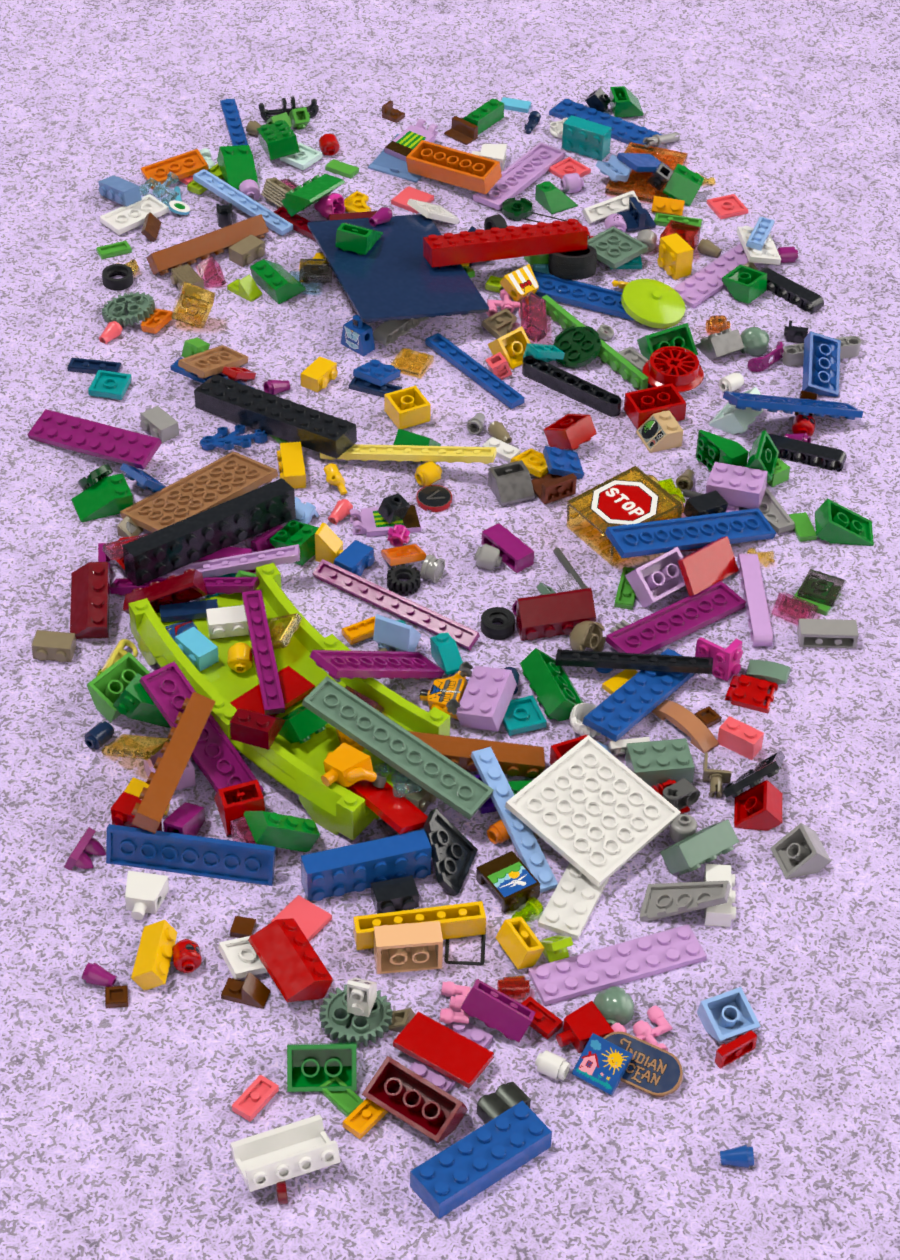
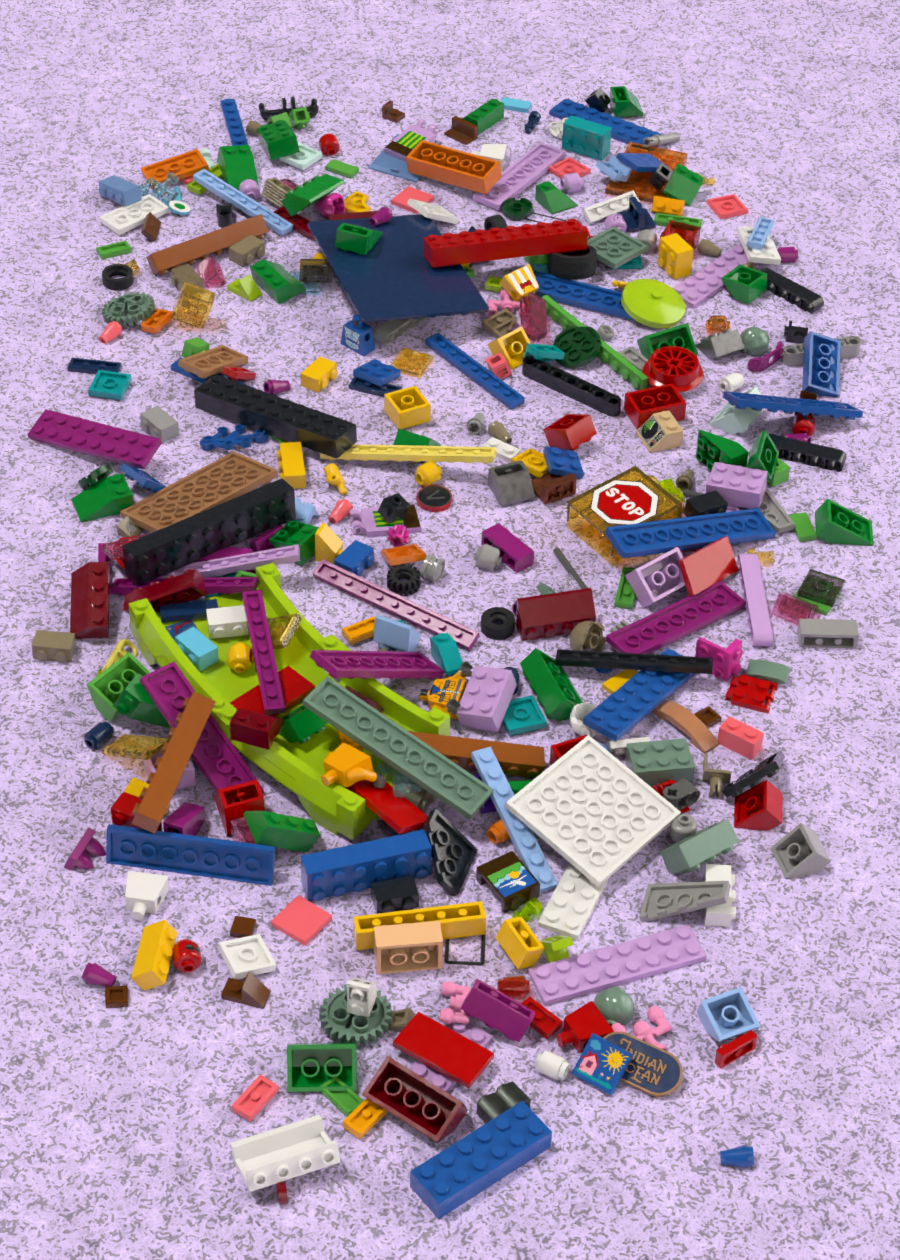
red slope [248,918,333,1002] -> none

